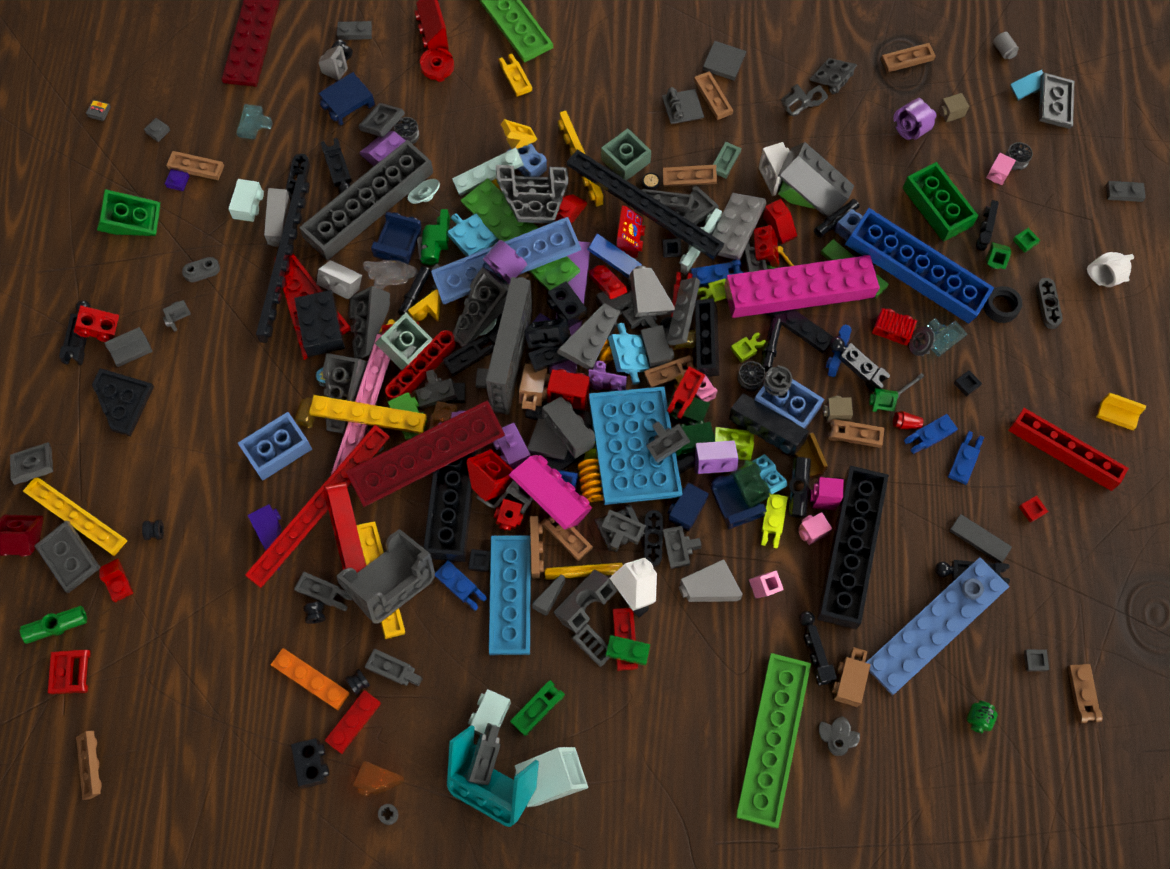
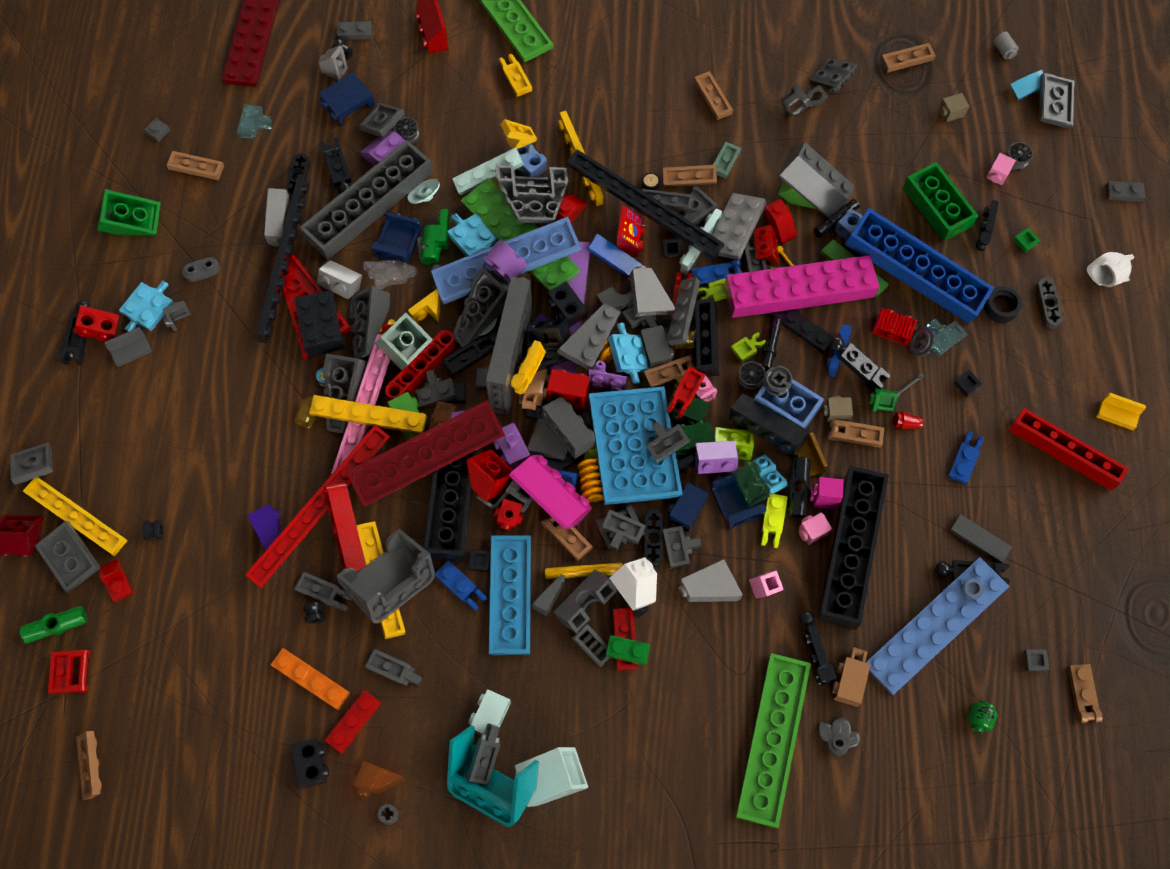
dark grey tile [86,100,111,121] -> none
black plate [92,368,154,437] -> none
dark purple plate [165,169,190,191] -> none
light aqua brick [228,179,264,222] -> none
medium blue brick [238,412,312,481] -> none
black wheel [345,669,370,695] -> none
black pin [397,266,431,316] -> none
red plate [420,48,454,82] -> none
green plate [510,680,565,737] -> none
medium nougat plate [530,516,544,579] -> none
red plate [588,264,627,300] -> none
sand green brick [601,128,651,181] -> none
dark grey hinge [662,87,704,124] -> none
dark grey tile [703,41,746,81] -> none
white slope [759,142,789,196] -> none
medium lavender brick [893,98,936,140] -> none
blue hinge [904,414,958,454] -> none
green brick [986,242,1011,269] -> none
red plate [1019,496,1049,523] -> none
none -> medium azure plate [119,280,173,332]
none -> yellow hinge [510,340,546,395]

